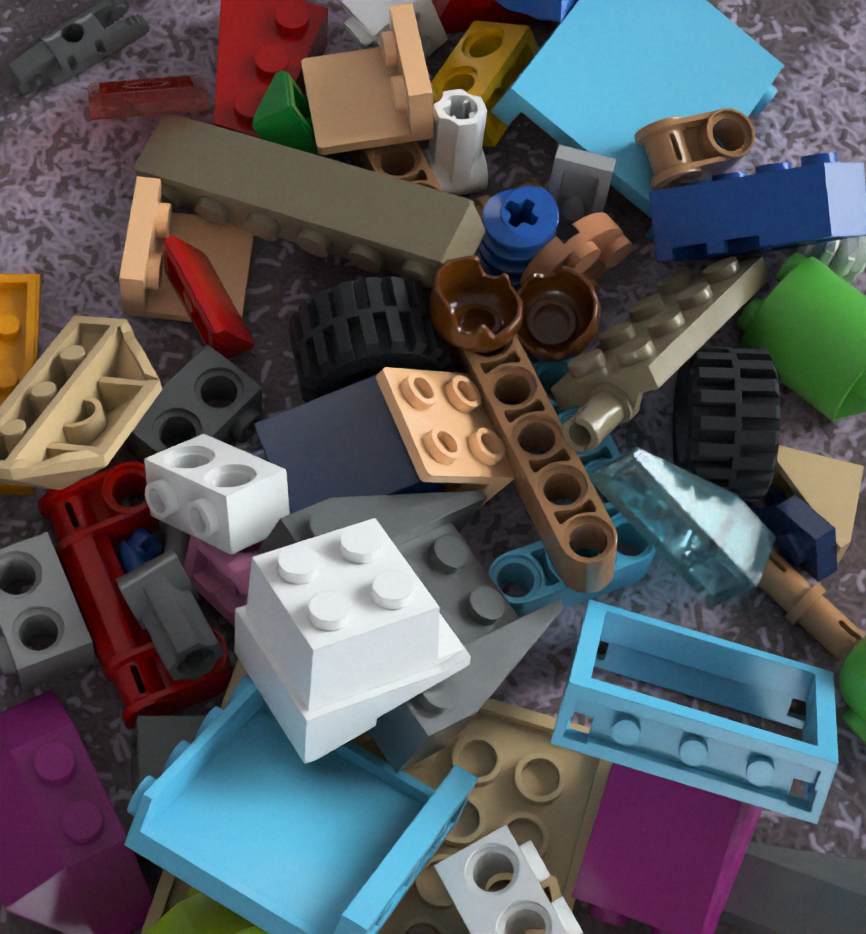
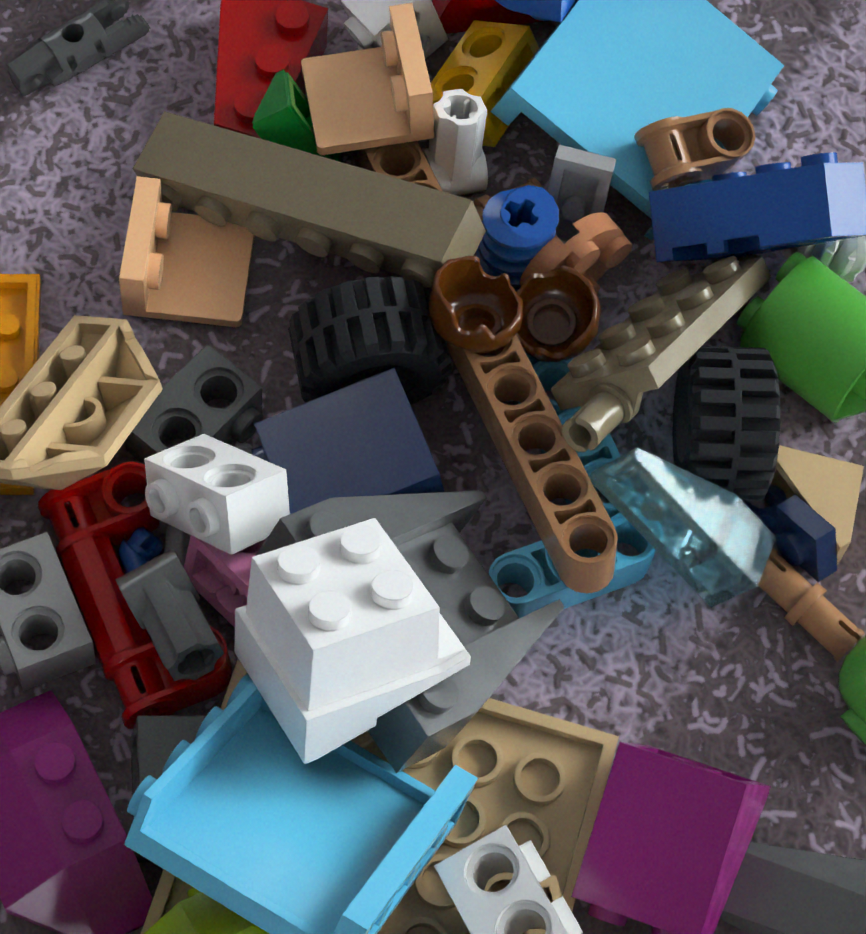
clear red tile [88,74,209,120] -> none
red slope [163,235,254,359] -> none
light nougat bracket [376,367,516,507] -> none
medium azure window [550,599,838,824] -> none

